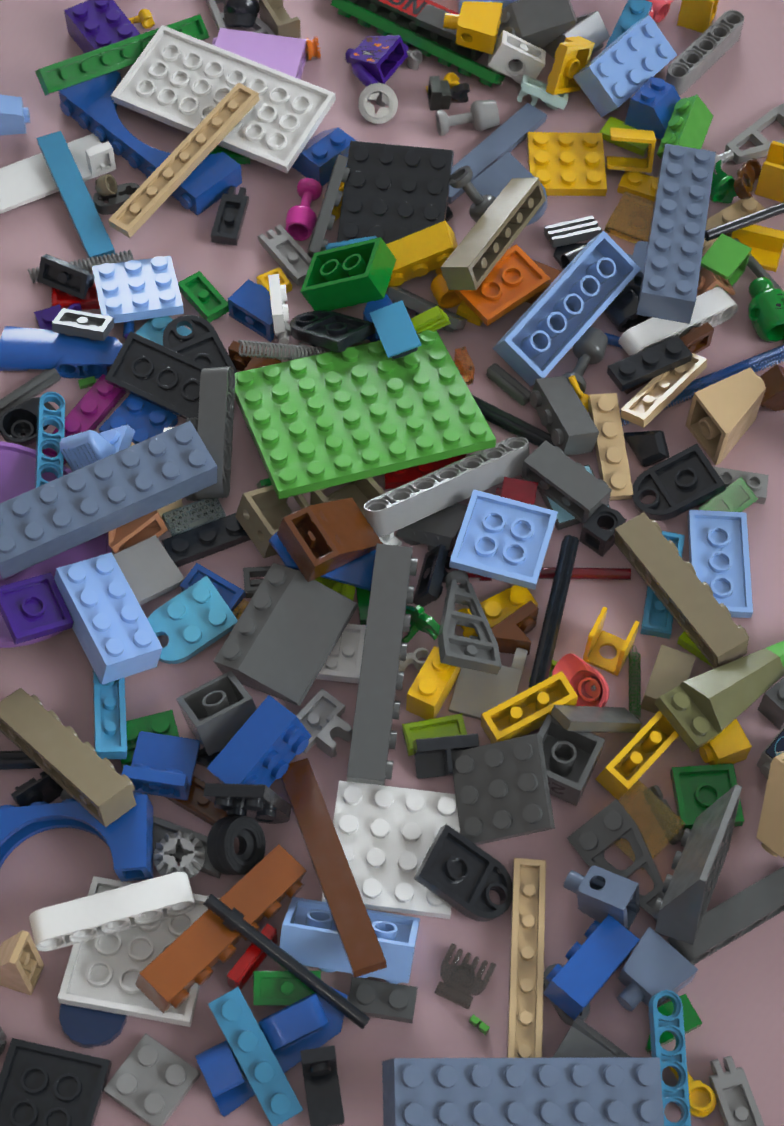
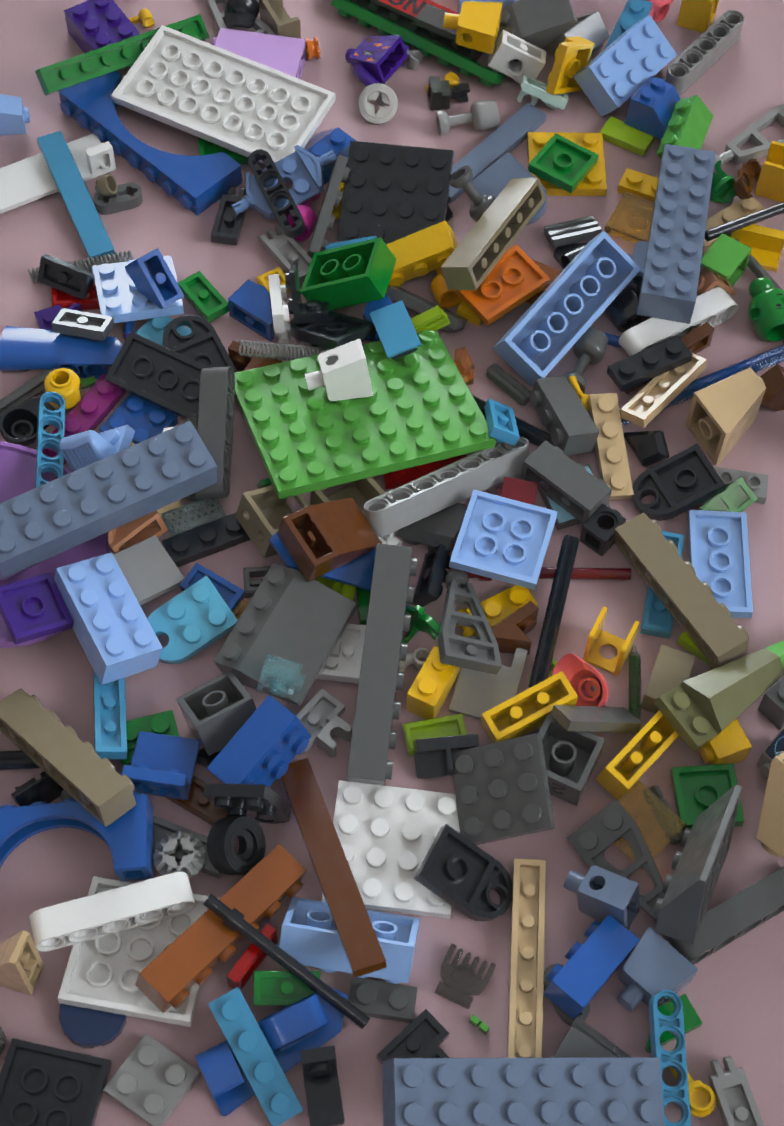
tan plate [108,82,260,238] -> none
yellow piece [606,127,656,173] -> none
none -> yellow head [44,368,83,409]
none -> blue slope [125,248,185,309]
none -> medium blue plate [231,145,337,220]
none -> black beam [248,149,305,237]
none -> clear light blue brick [256,654,306,697]
none -> black bracket [285,263,330,324]
none -> white torso [304,339,374,401]
none -> black hinge [377,1009,449,1063]
none -> dark azure plate [484,398,520,446]
none -> green plate [528,133,599,193]

